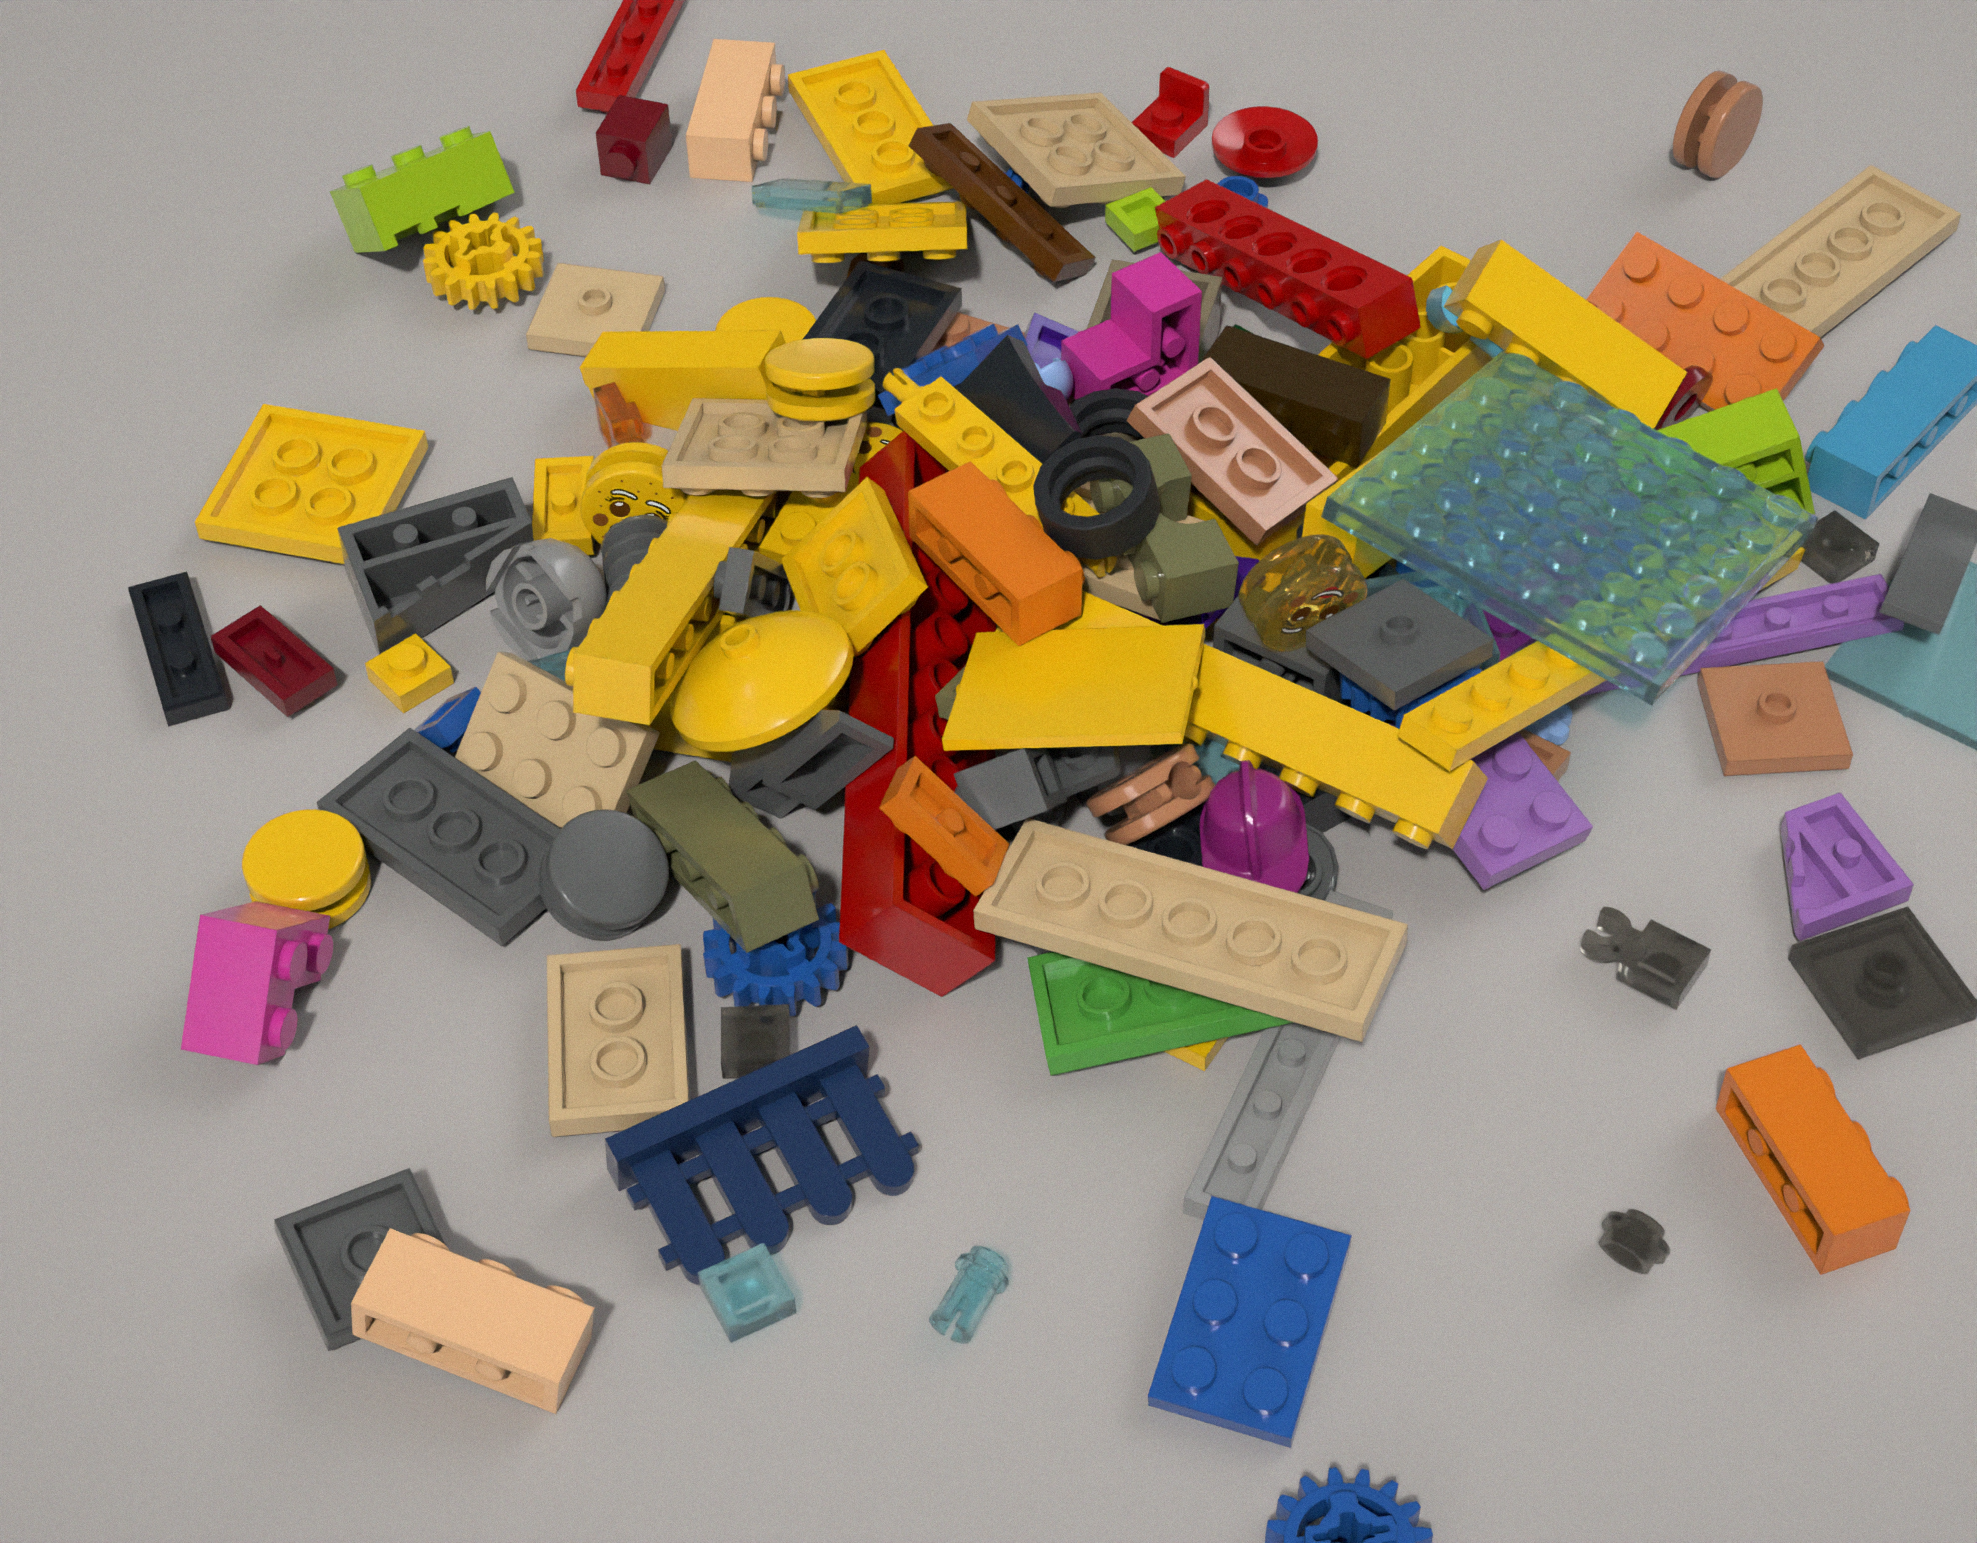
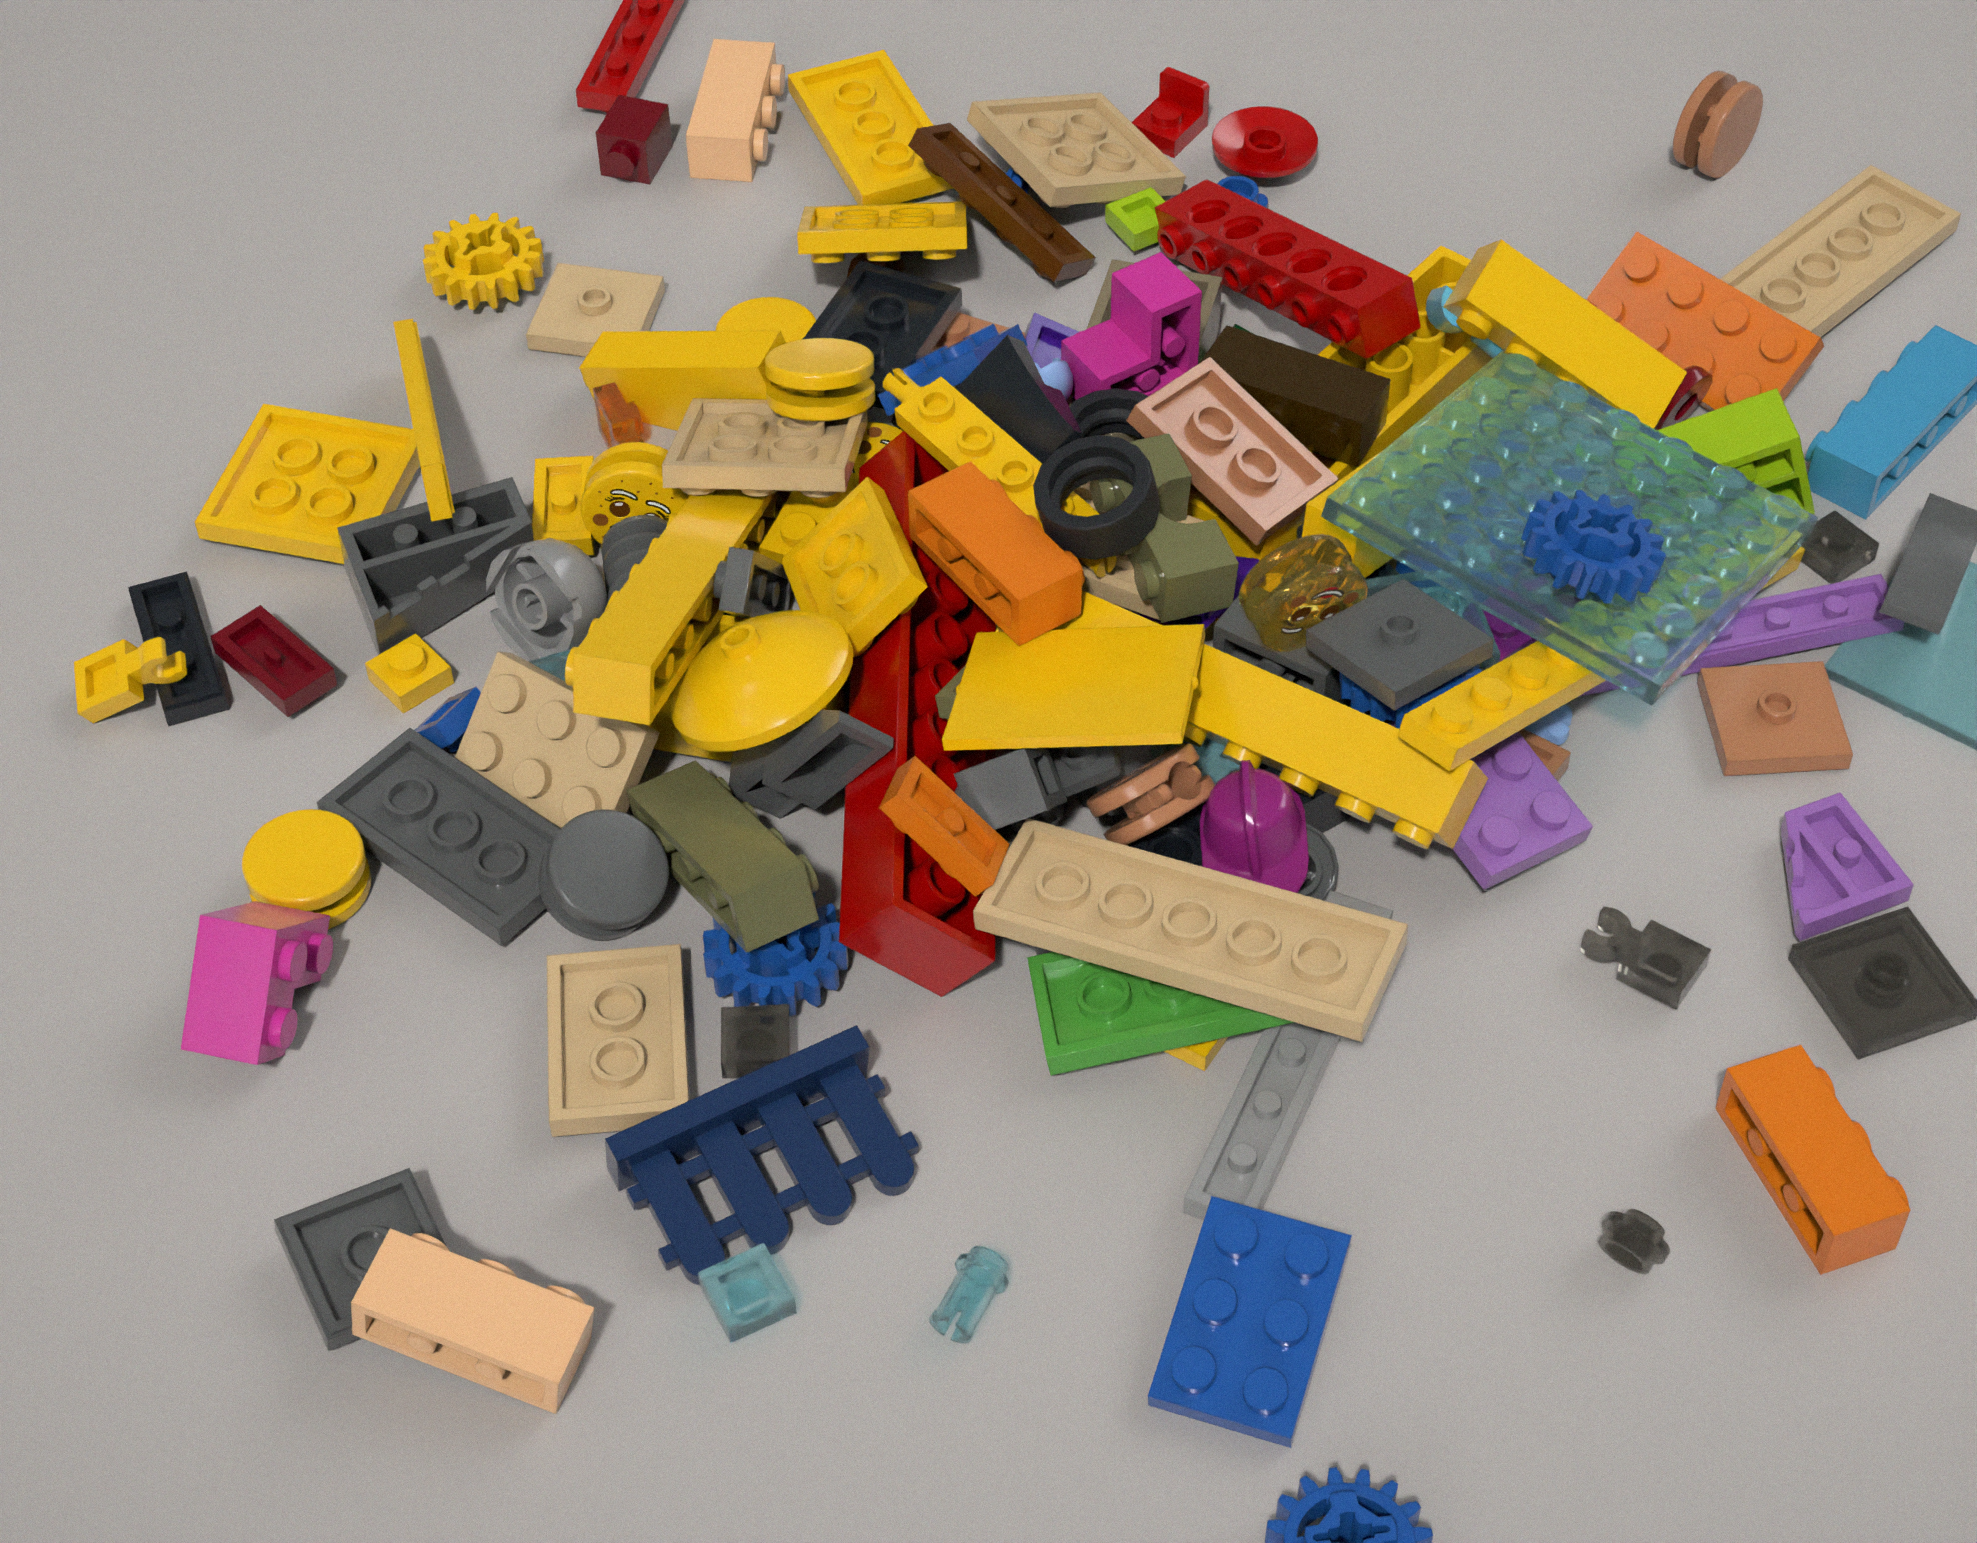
lime wedge [329,126,515,253] -> none
clear light blue tile [751,178,872,213] -> none
none -> yellow plate [74,637,187,723]
none -> yellow tile [393,318,455,522]
none -> blue gear [1521,490,1666,604]

